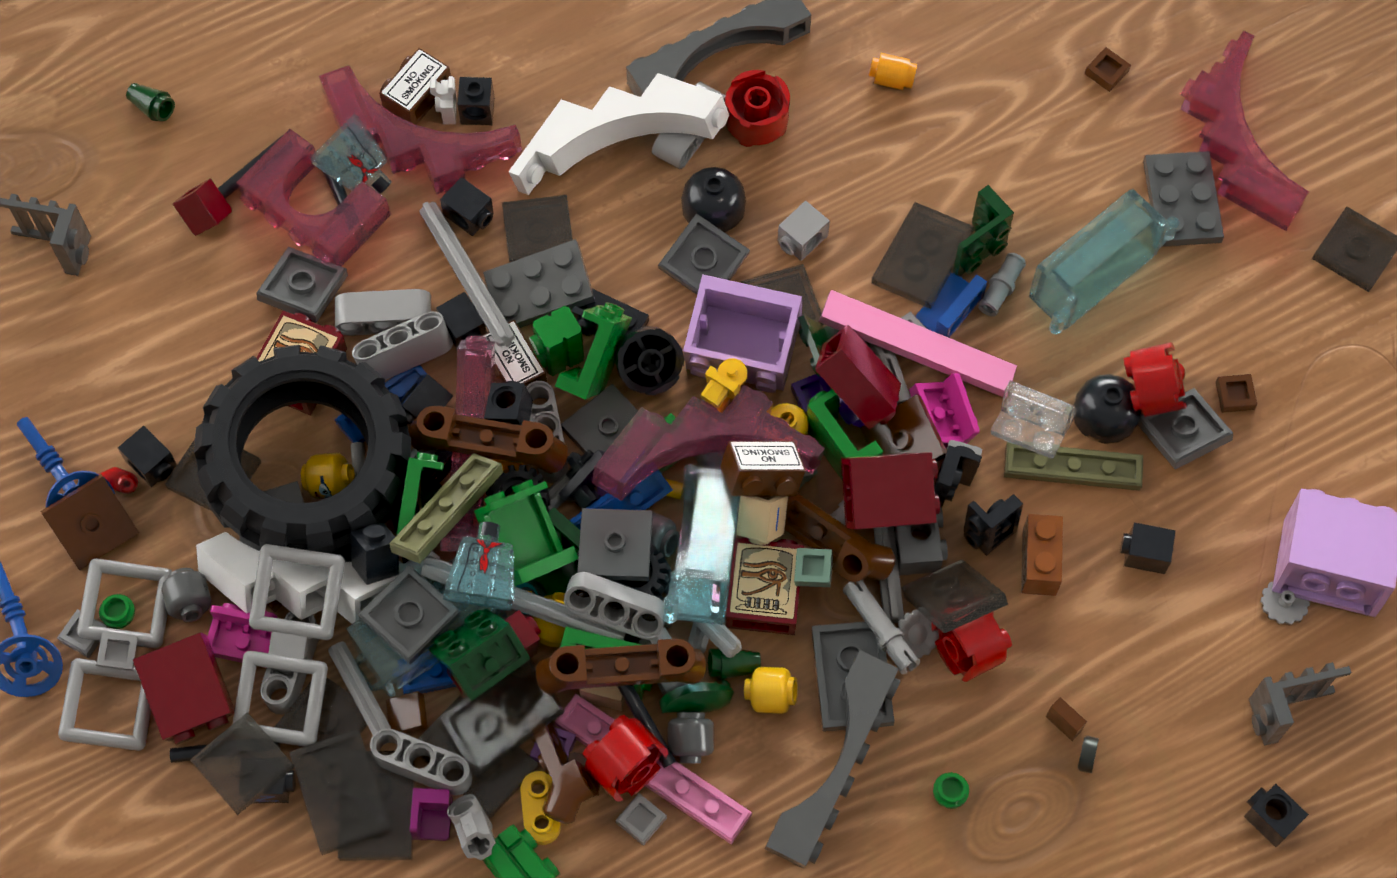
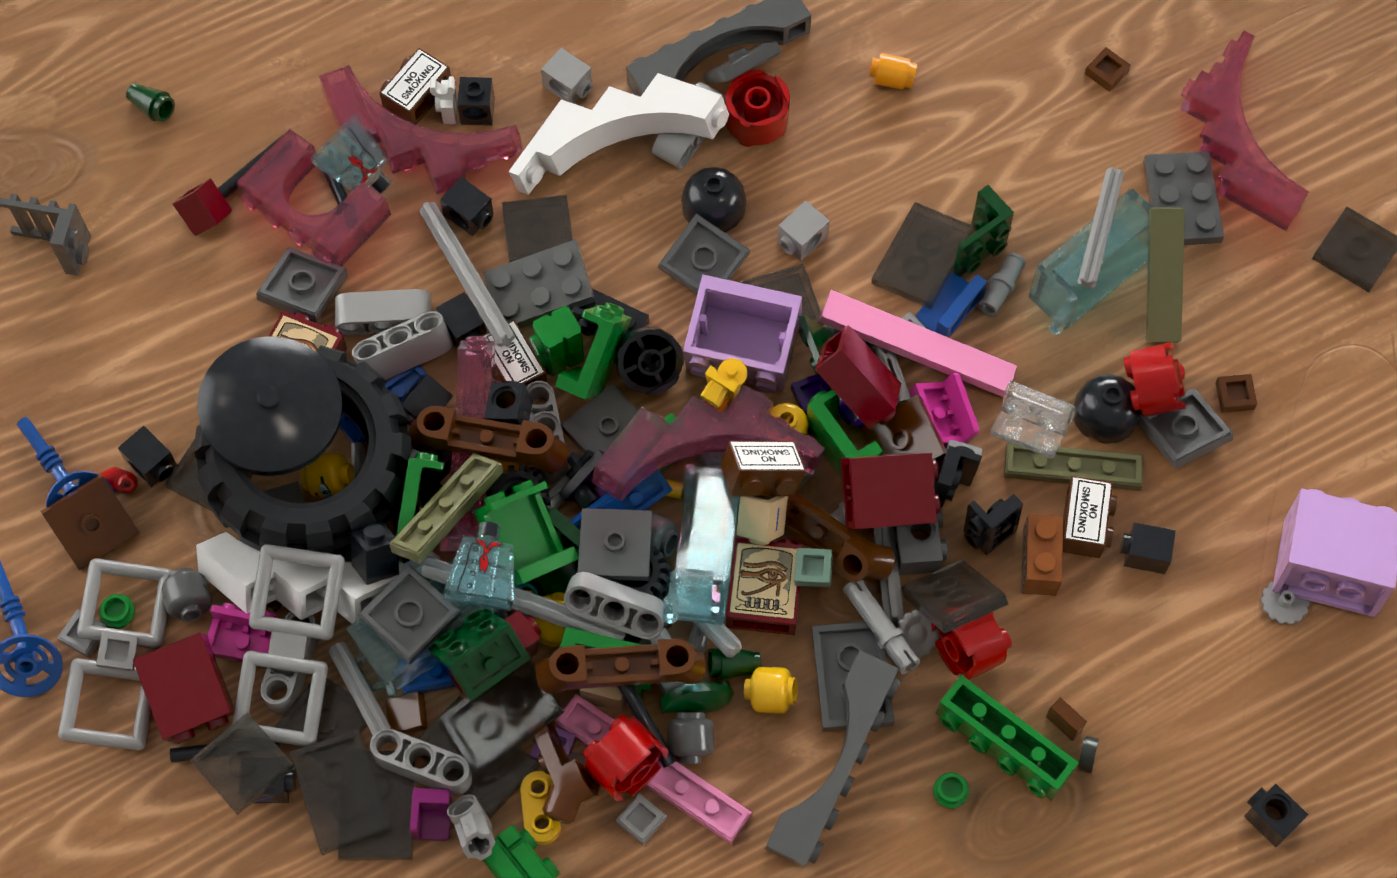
dark grey plate [1249,662,1352,746] -> none
none -> black dish [197,337,342,476]
none -> light grey brick [541,48,593,104]
none -> dark grey plate [703,41,781,84]
none -> green brick [936,675,1079,801]
none -> brick [1062,476,1117,558]
none -> light grey axle [1078,167,1124,288]
none -> olive tile [1146,207,1185,342]

